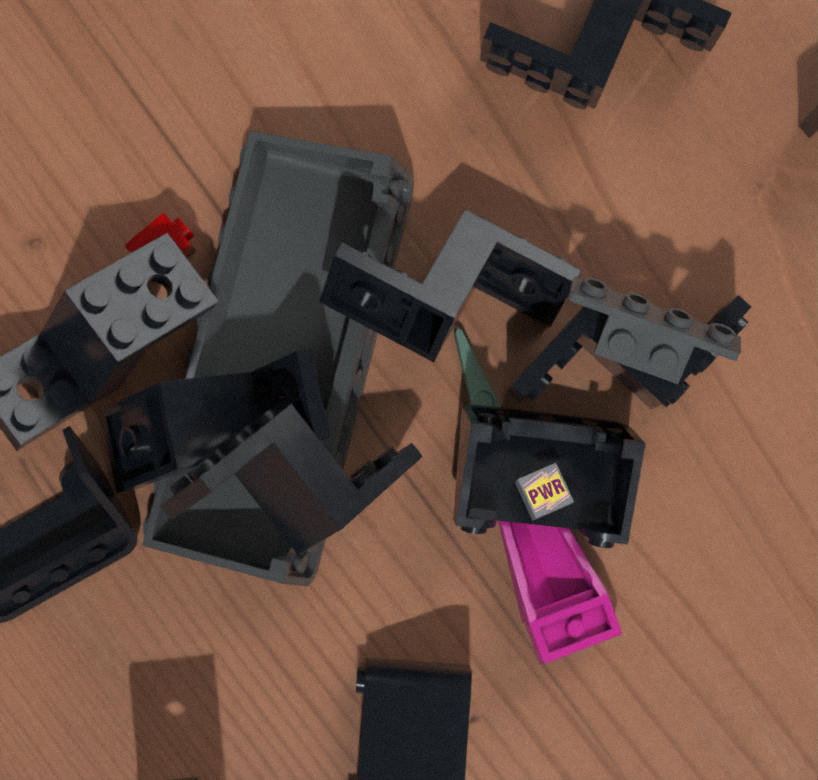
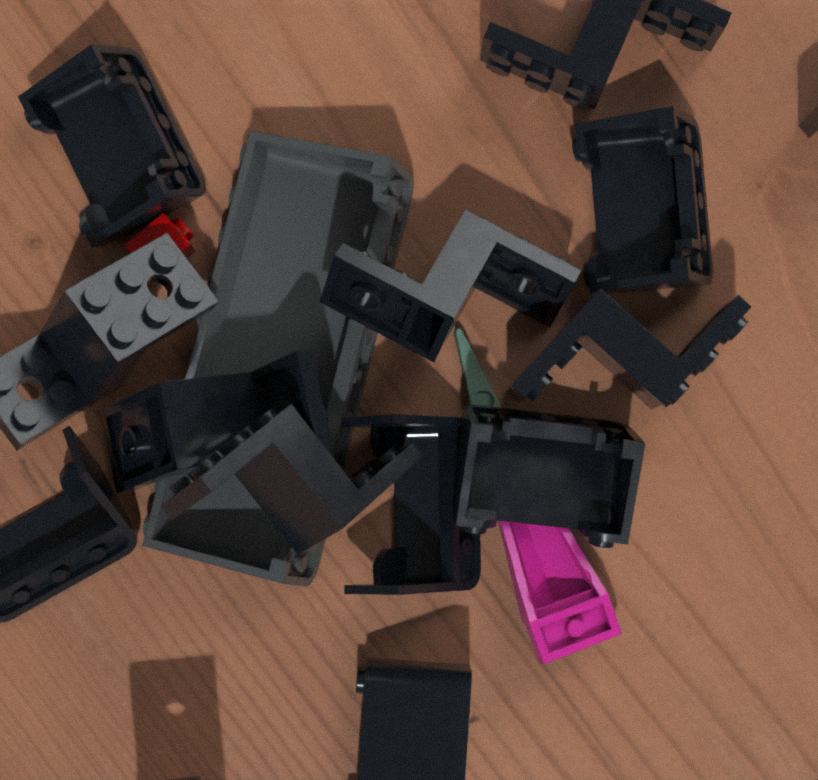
tile [515,463,574,521] -> none
dark grey bracket [567,277,741,384] -> none
none -> black windscreen [18,44,206,247]
none -> black windscreen [342,414,481,595]
none -> black windscreen [572,106,713,294]

